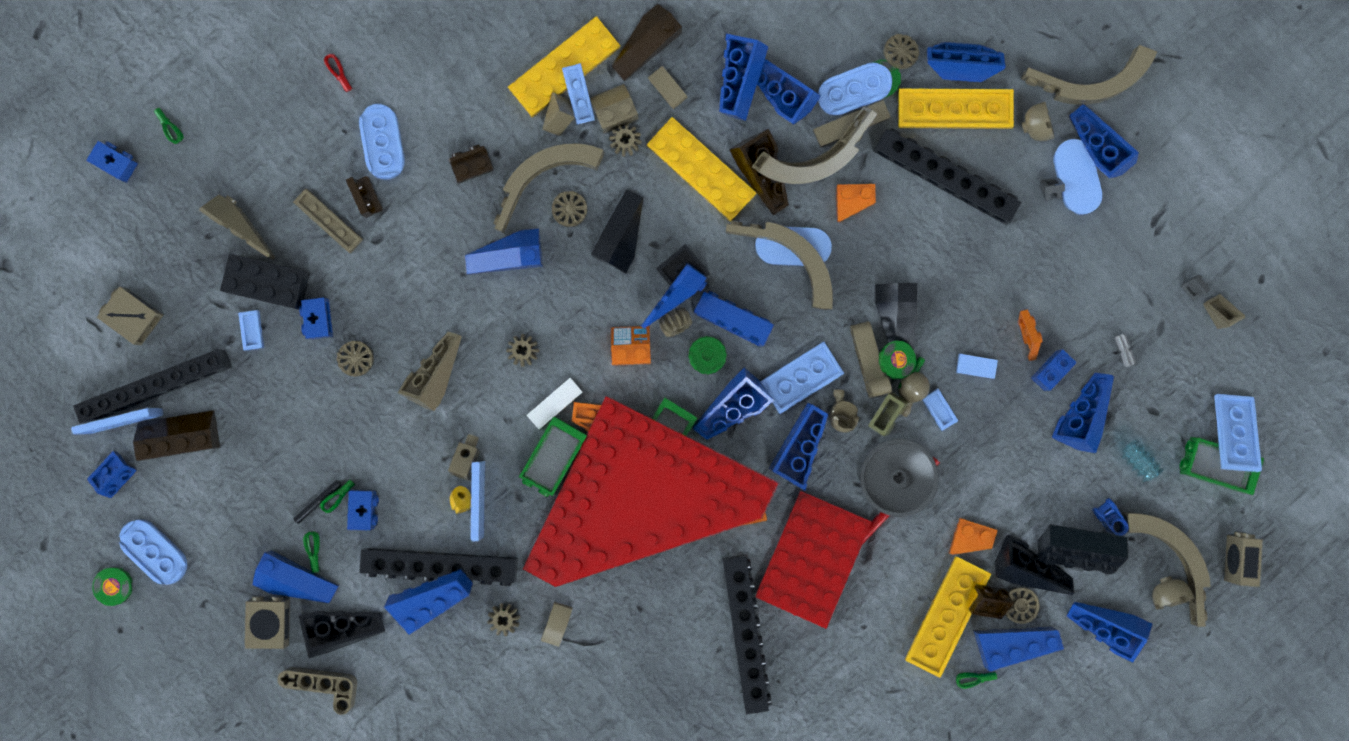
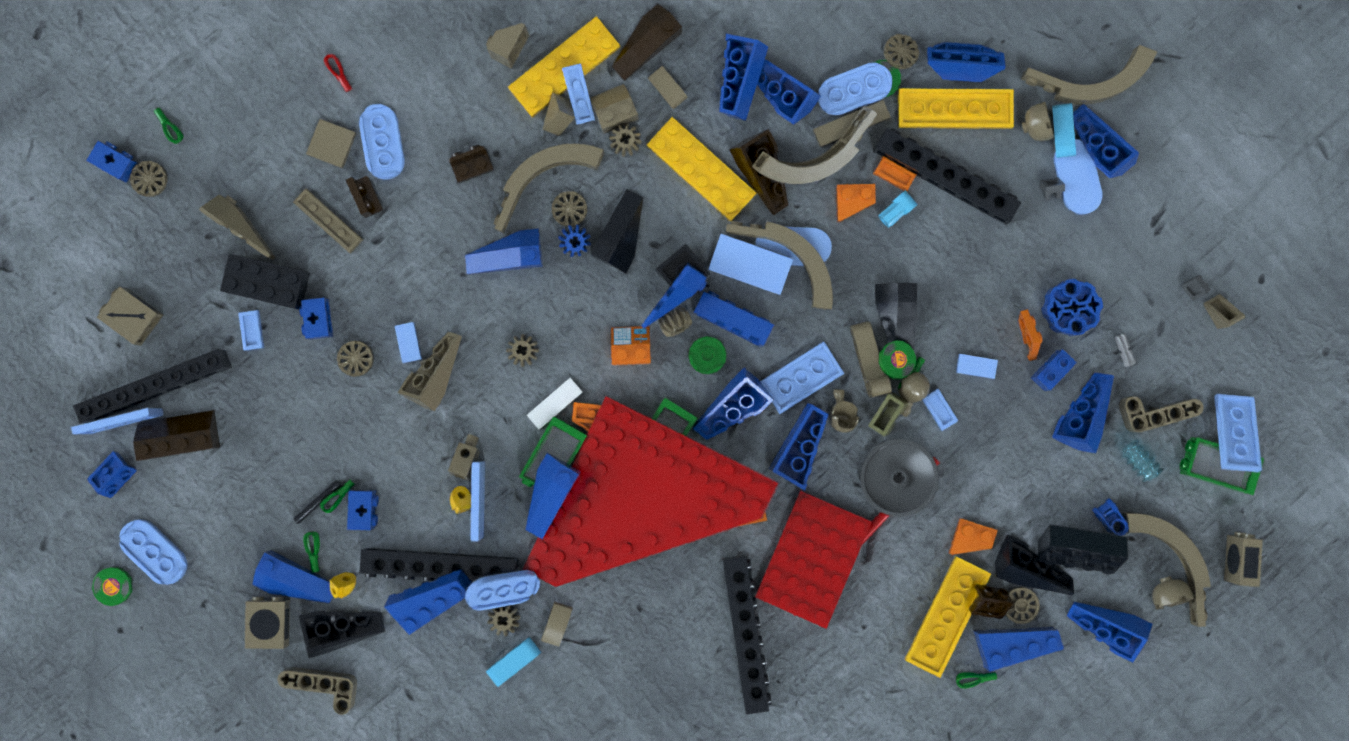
none -> dark tan wheel [130,161,167,197]
none -> dark tan tile [306,119,357,169]
none -> yellow piece [330,572,356,599]
none -> light blue tile [395,322,422,363]
none -> light blue tile [465,570,540,611]
none -> medium azure beam [485,637,541,687]
none -> dark tan slope [486,23,529,69]
none -> blue wedge [525,453,581,539]
none -> blue gear [559,224,591,257]
none -> light blue tile [708,233,793,295]
none -> orange tile [873,156,916,191]
none -> medium azure piece [878,190,918,228]
none -> blue connector [1042,279,1103,336]
none -> medium azure beam [1052,103,1076,158]
none -> dark tan beam [1119,396,1204,432]

